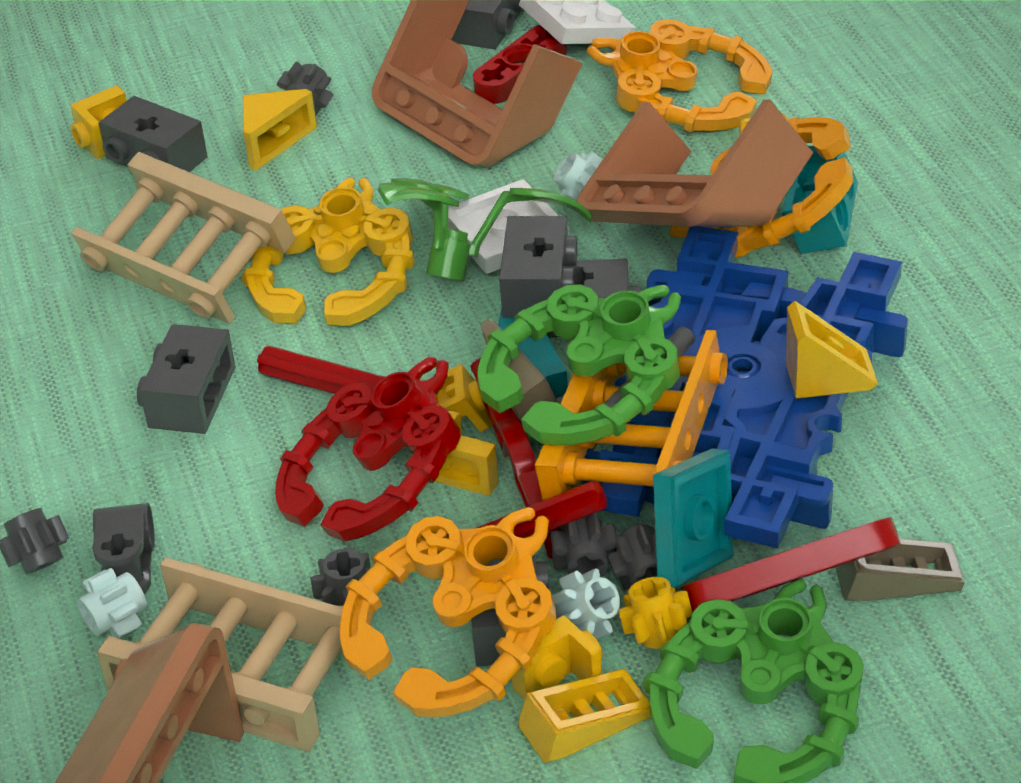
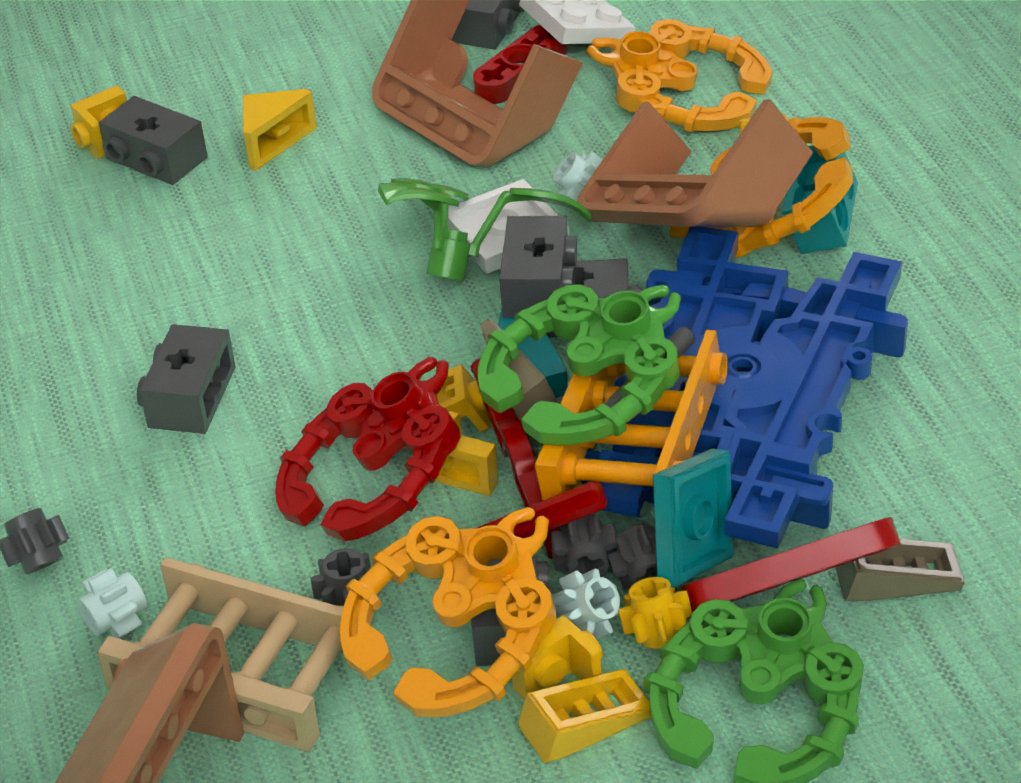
tan fence [71,152,296,324] -> none
dark grey piece [92,503,155,594] -> none
yellow piece [241,177,415,326] -> none
red axle [257,346,385,394] -> none
dark grey gear [276,61,334,117] -> none
yellow slope [786,301,878,399] -> none

